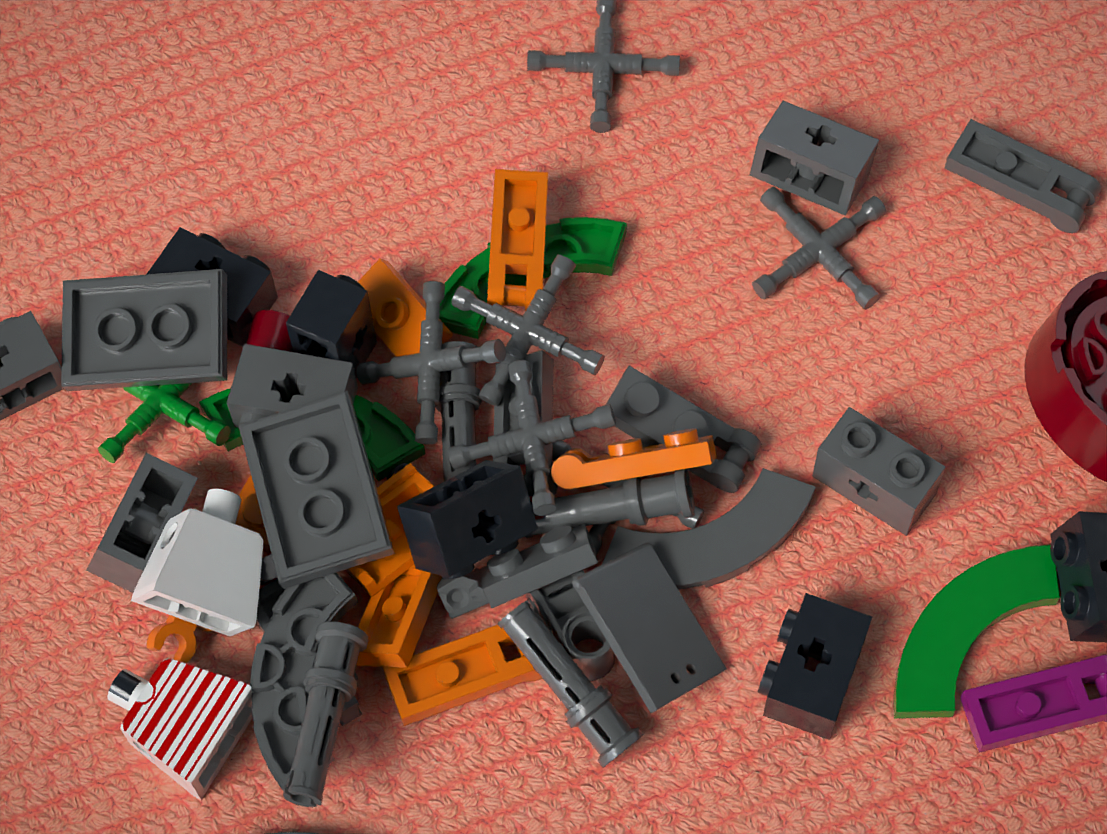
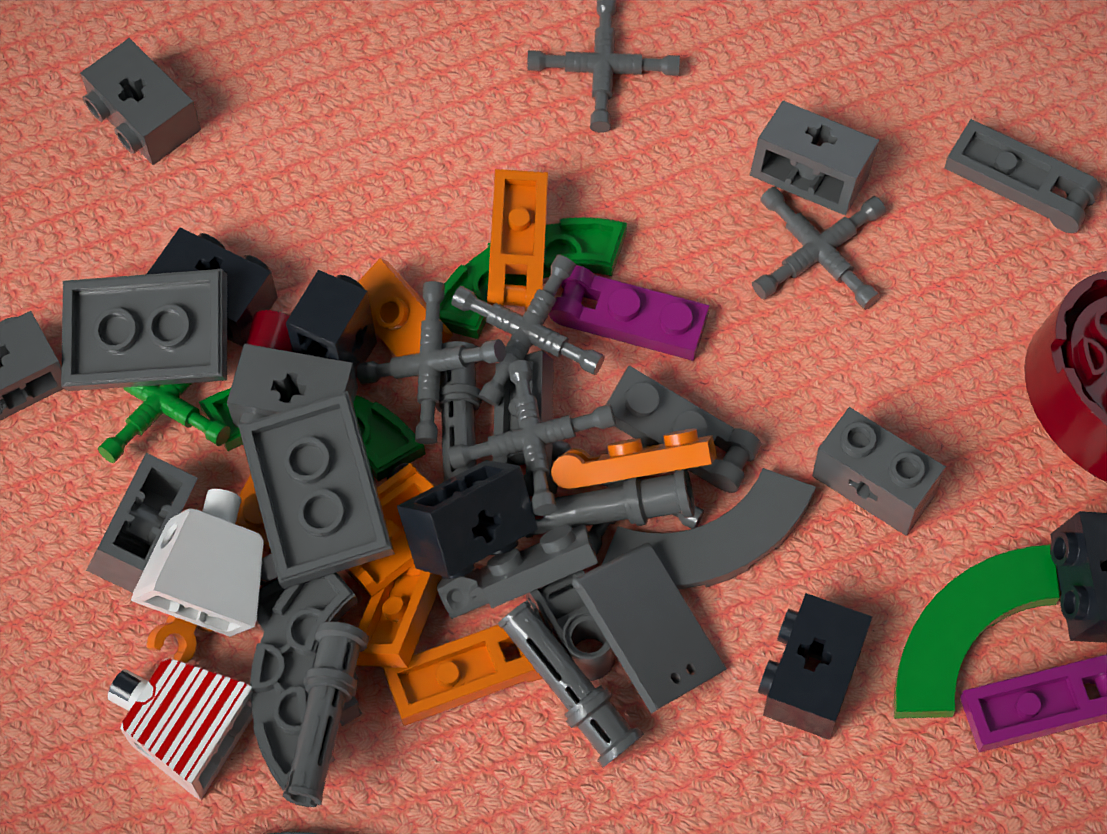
none -> dark grey brick [80,38,201,165]
none -> magenta plate [549,265,709,361]

